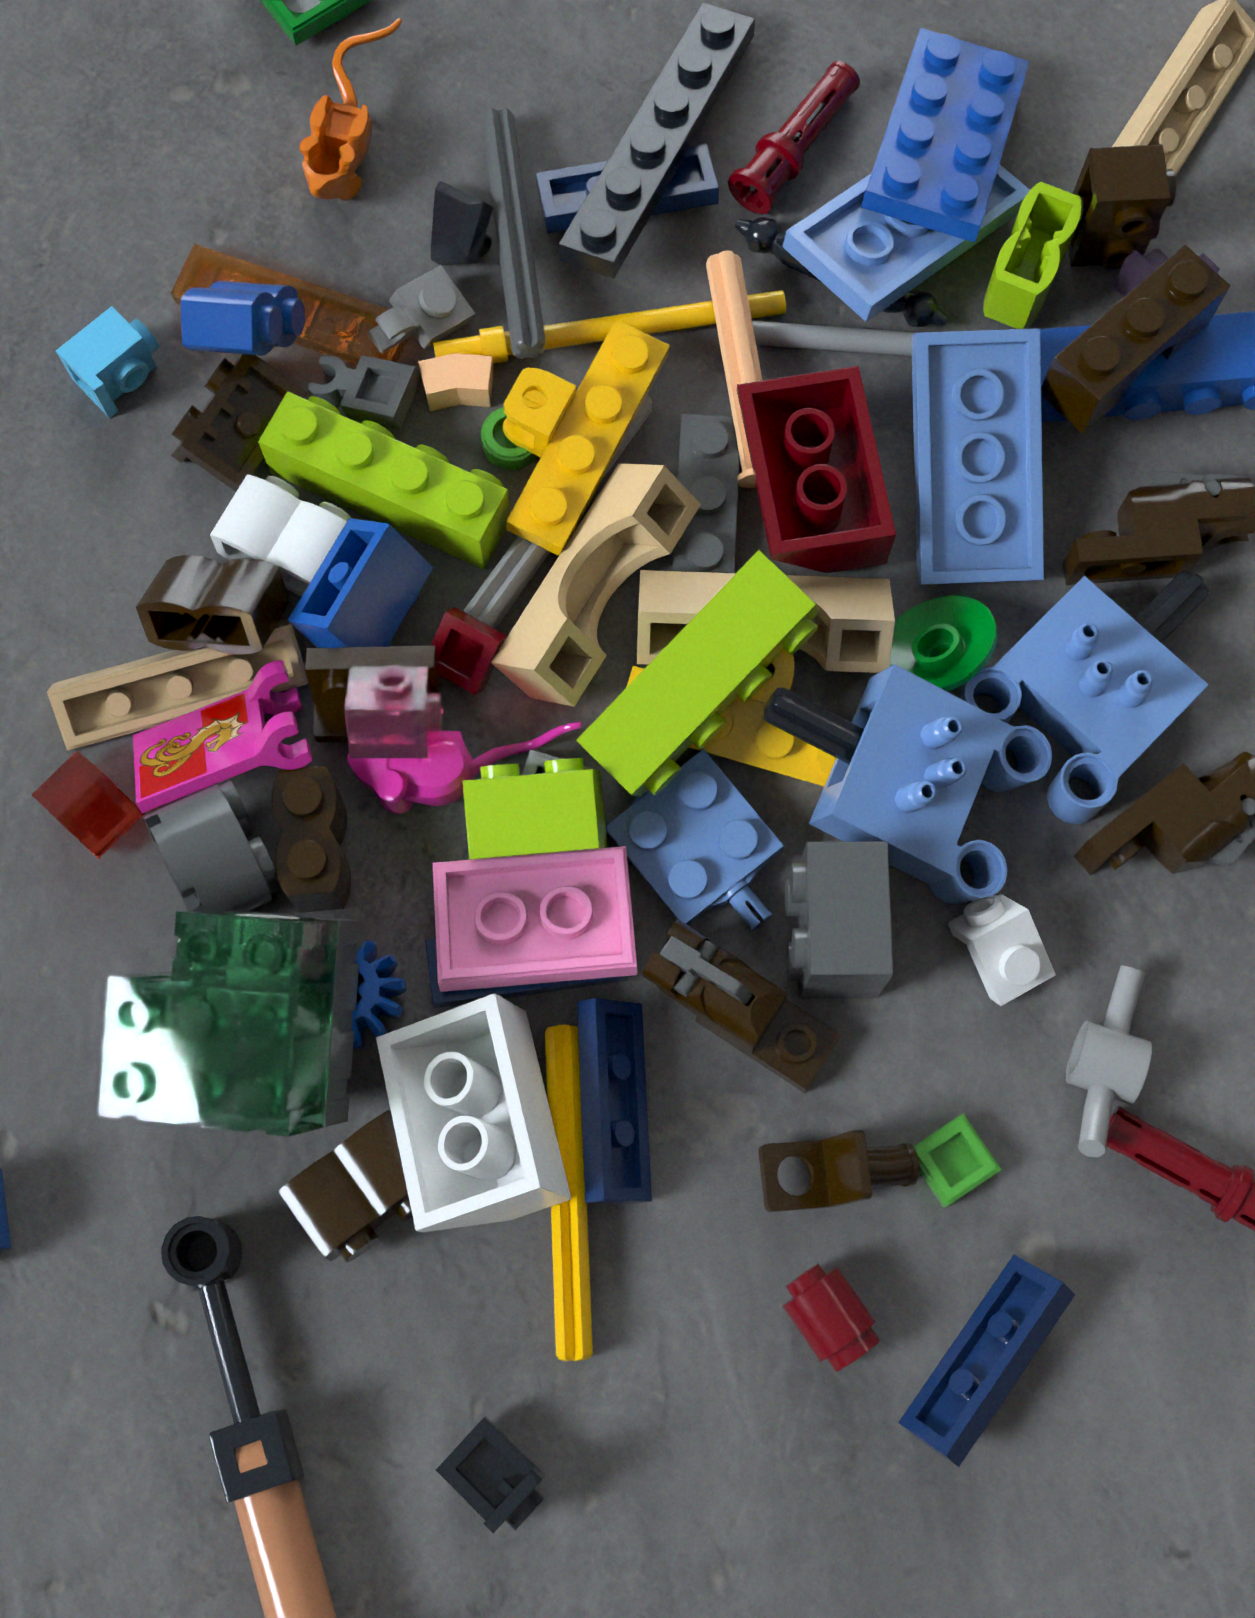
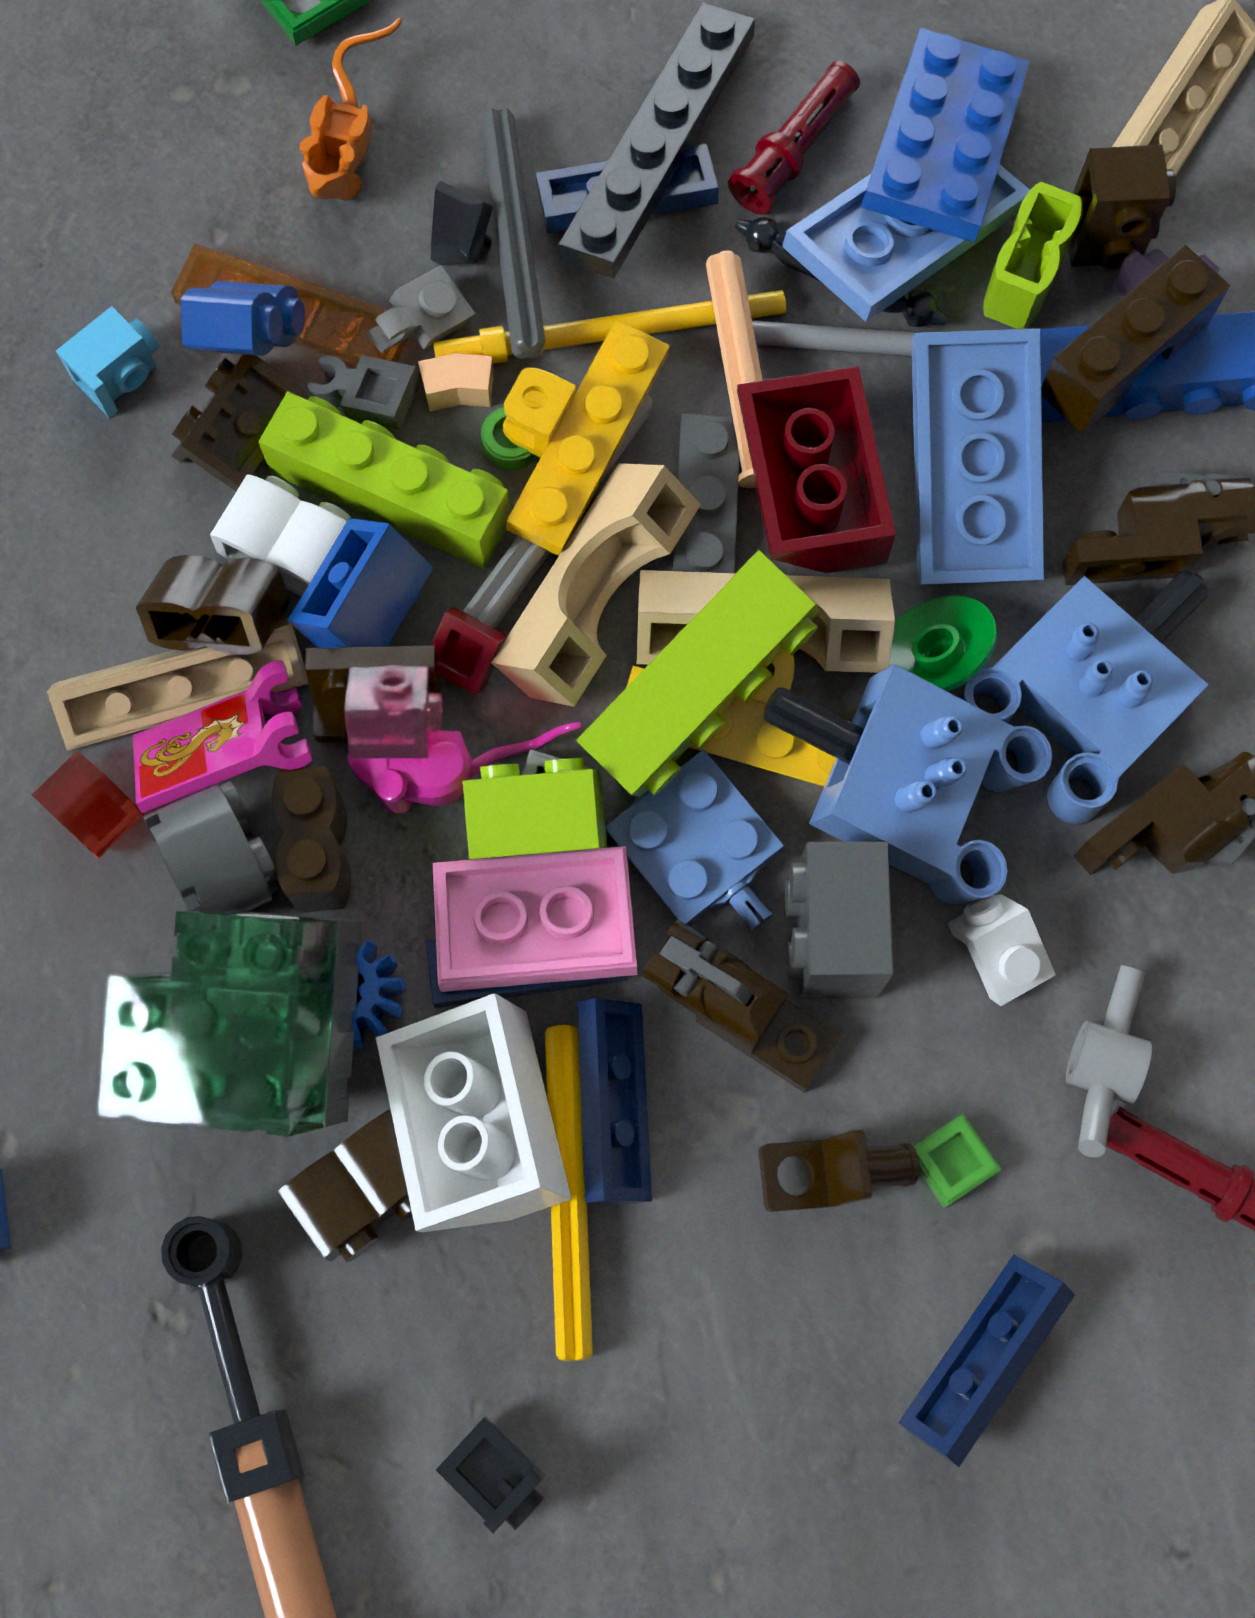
dark red brick [782,1263,880,1372] -> none

